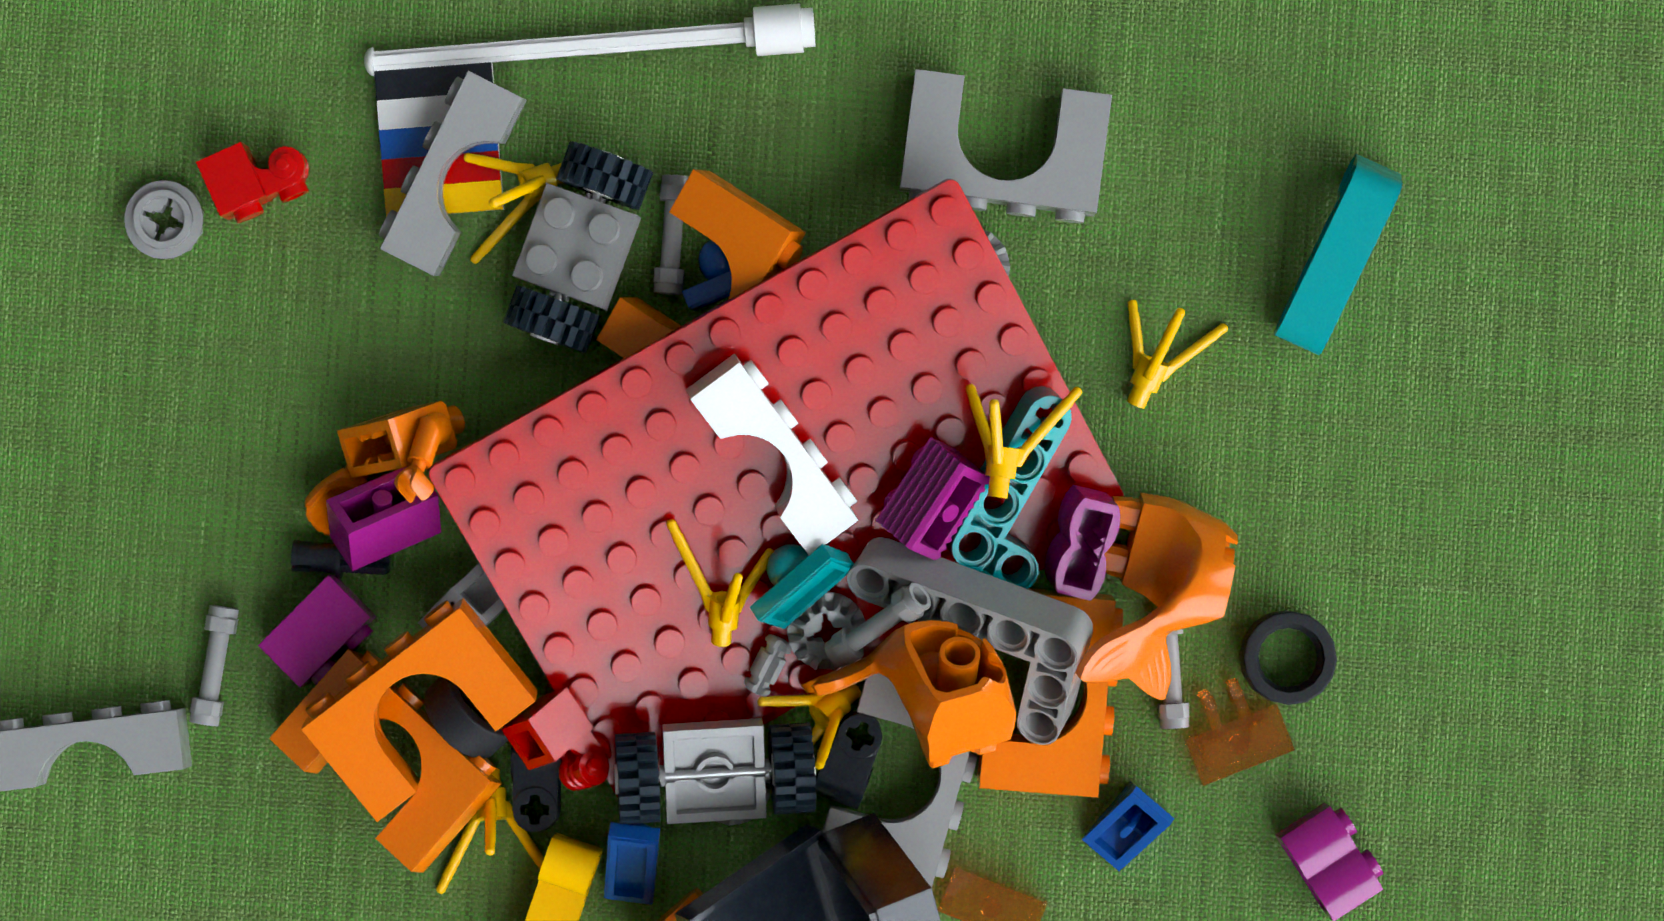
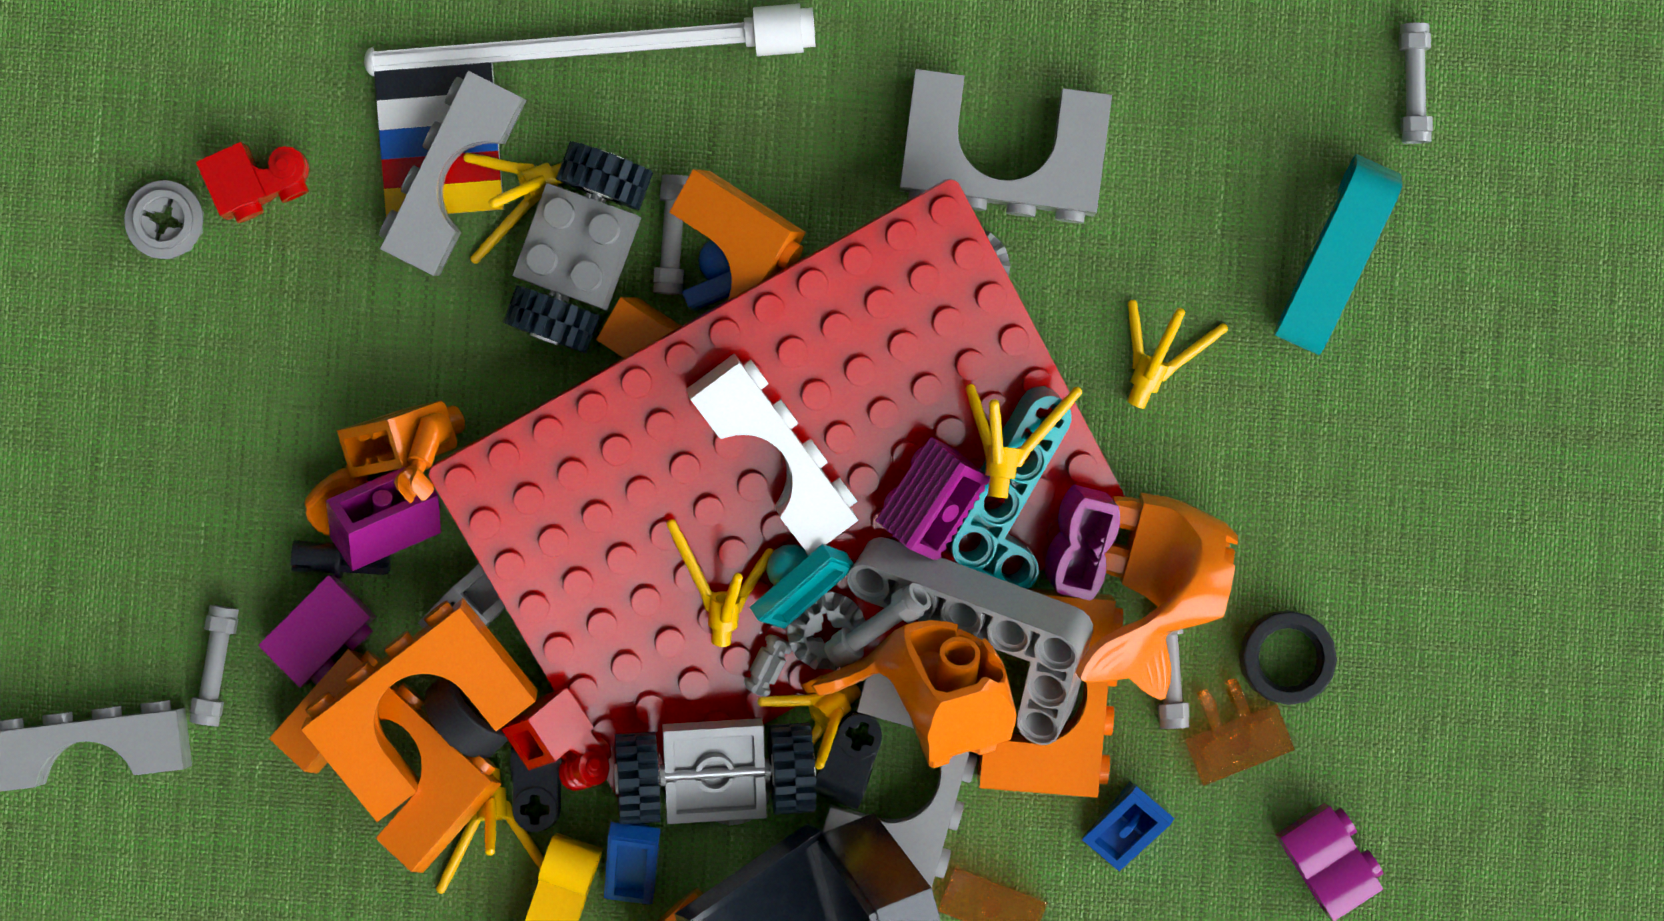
none -> light grey bar [1399,23,1433,144]

